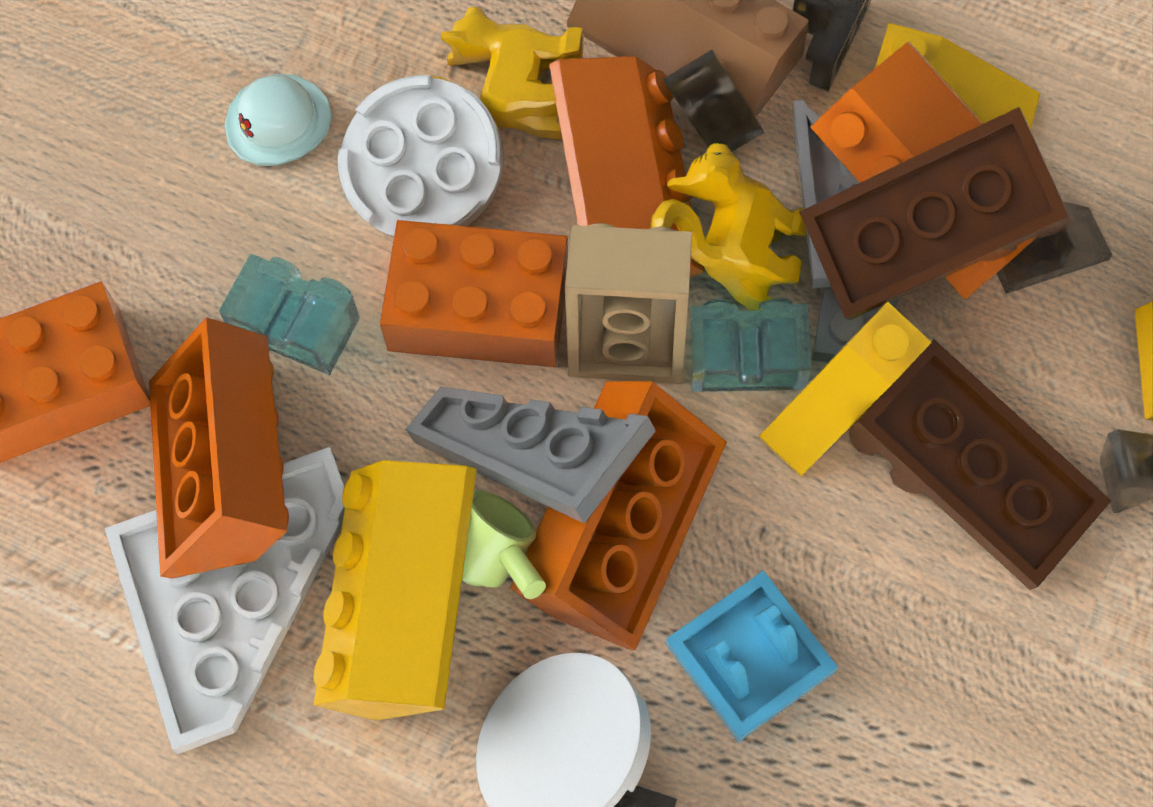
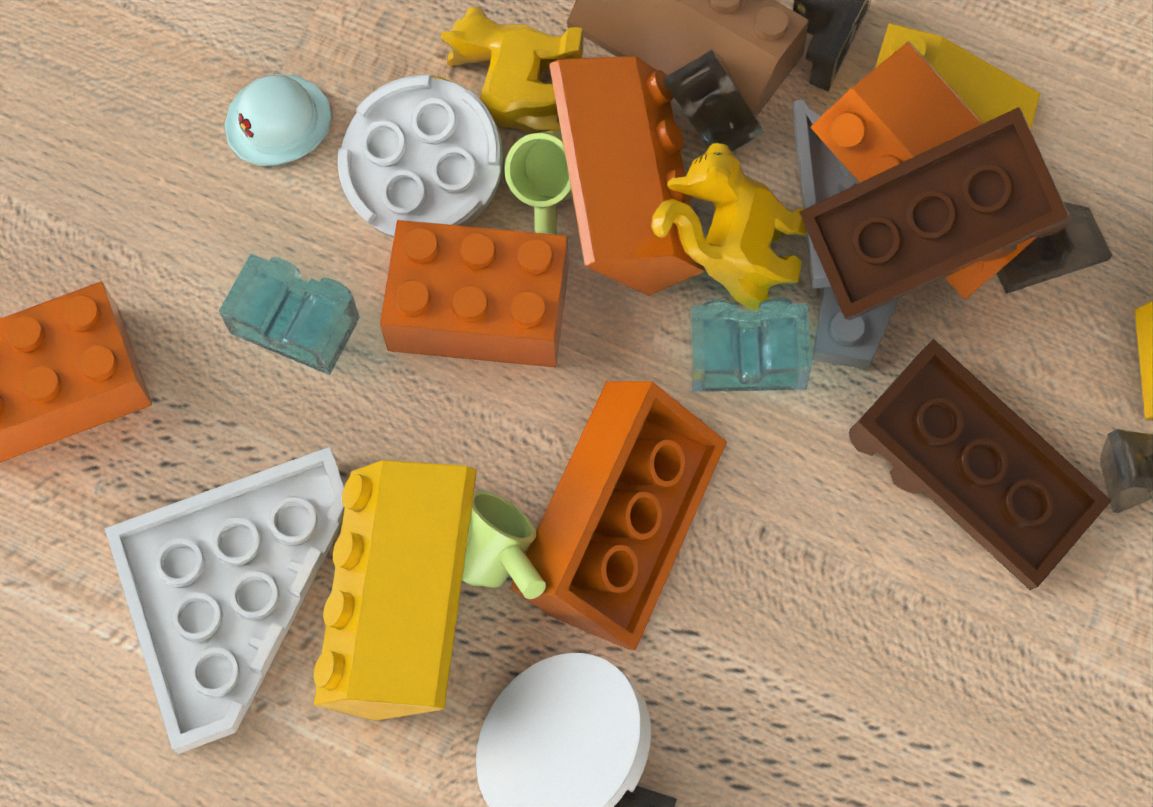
orange slope [149,317,289,579] -> none
light grey wing [405,387,656,523] -> none
tan slope [565,223,692,384] -> none
medium azure plate [665,570,838,743] -> none
yellow slope [758,301,932,477] -> none
none -> yellowish green piece [505,130,573,235]

